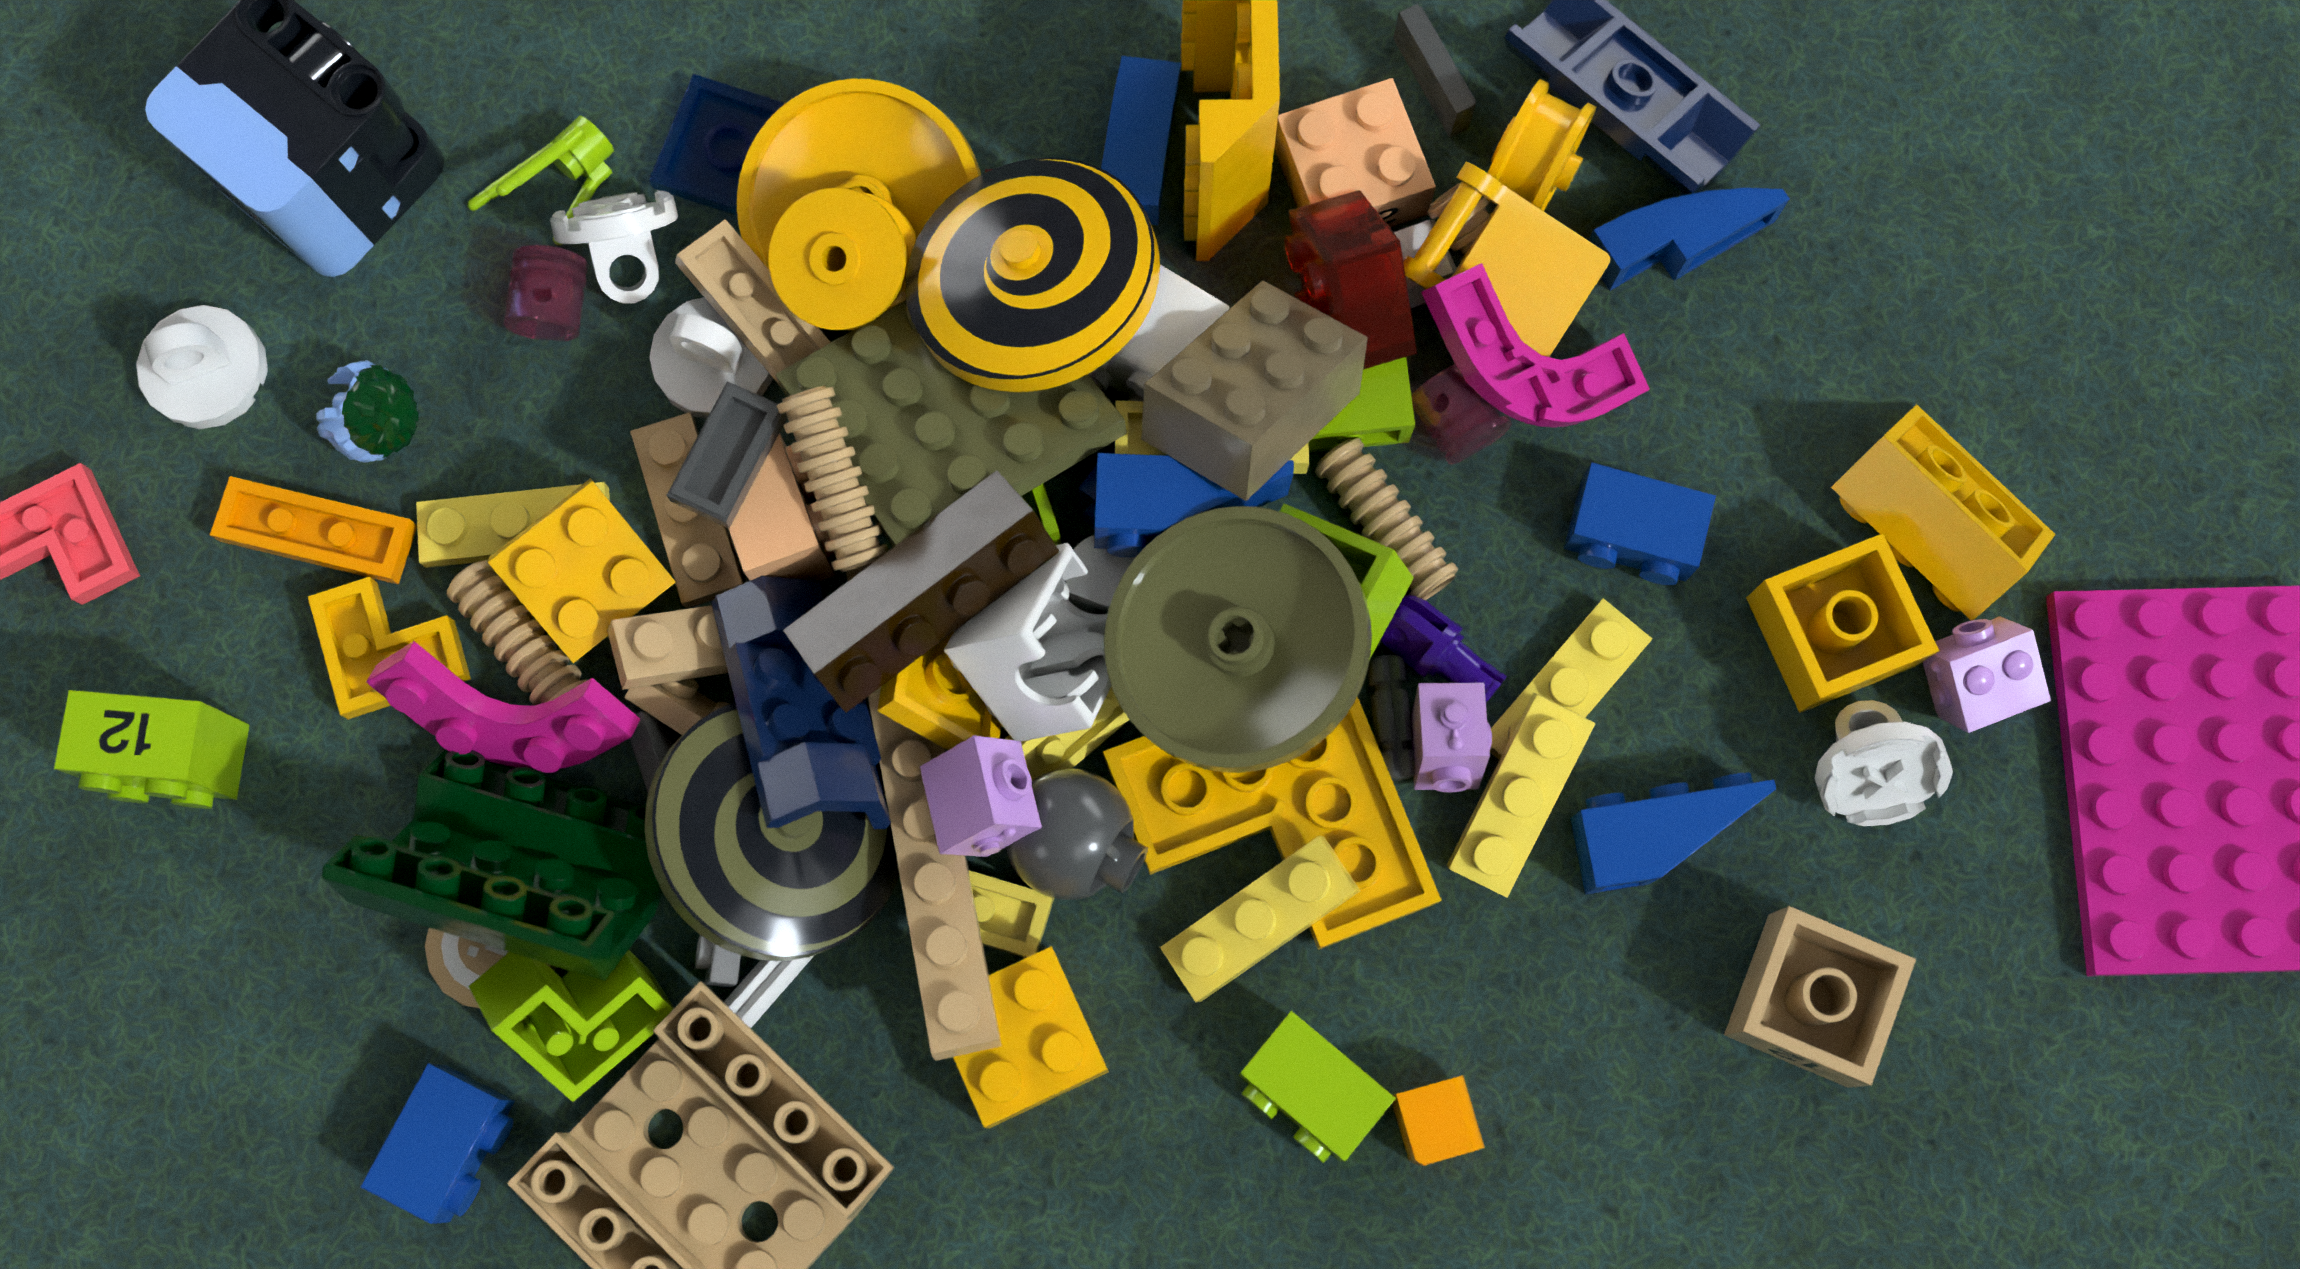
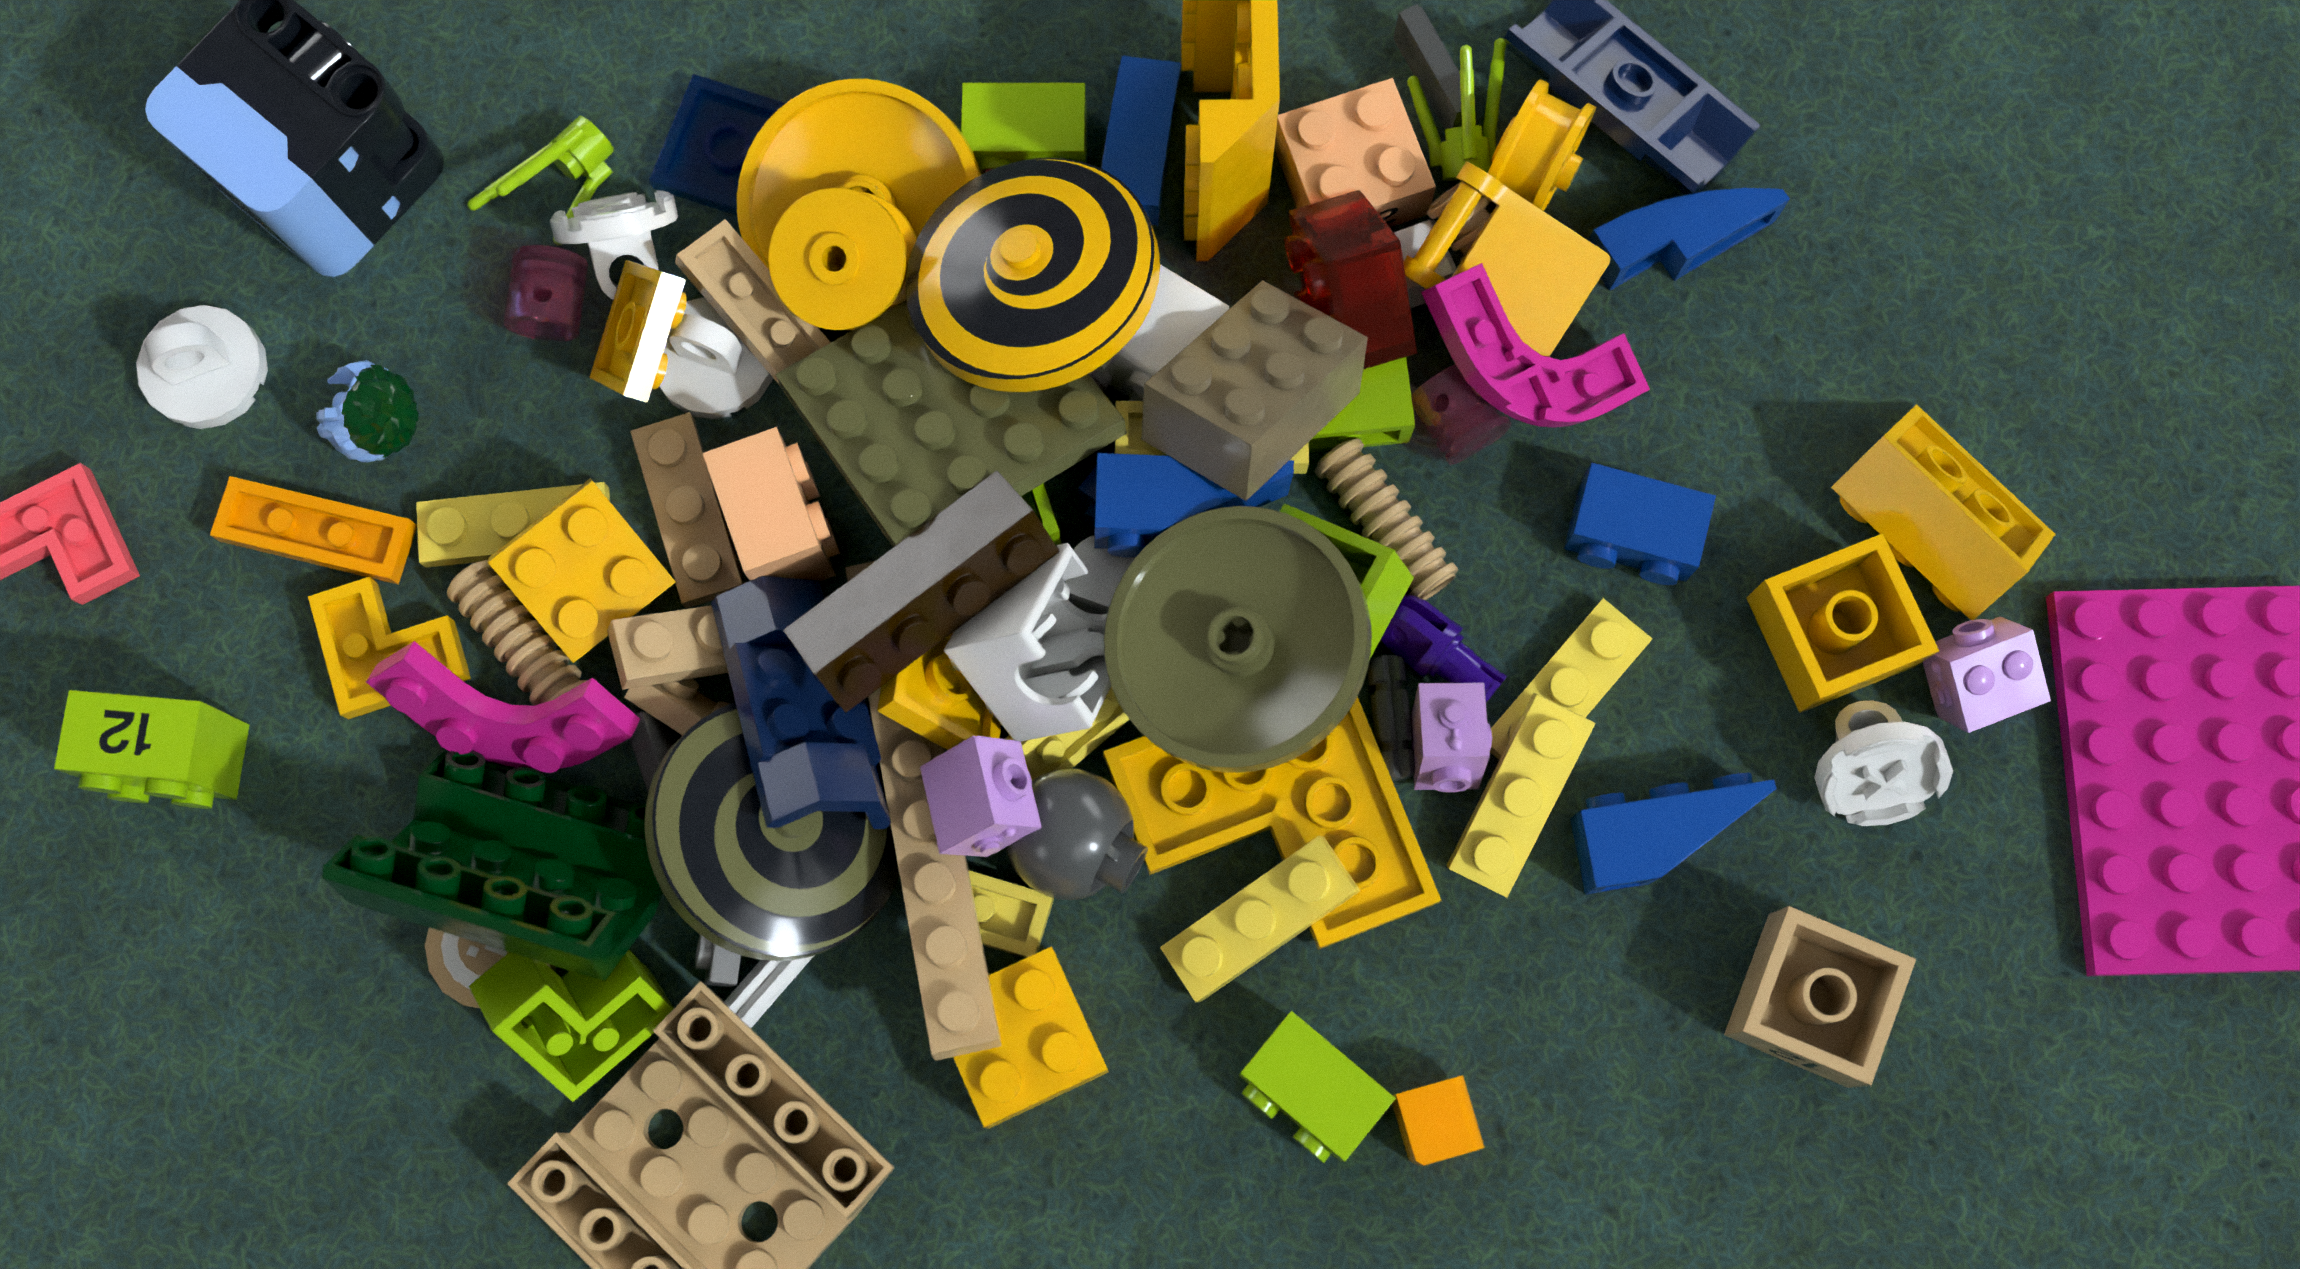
blue brick [361,1063,515,1224] -> none
dark grey tile [666,381,788,528] -> none
tan piece [777,385,889,572] -> none
none -> yellow plate [590,260,687,403]
none -> lime brick [961,83,1087,175]
none -> lime plant [1407,38,1506,181]

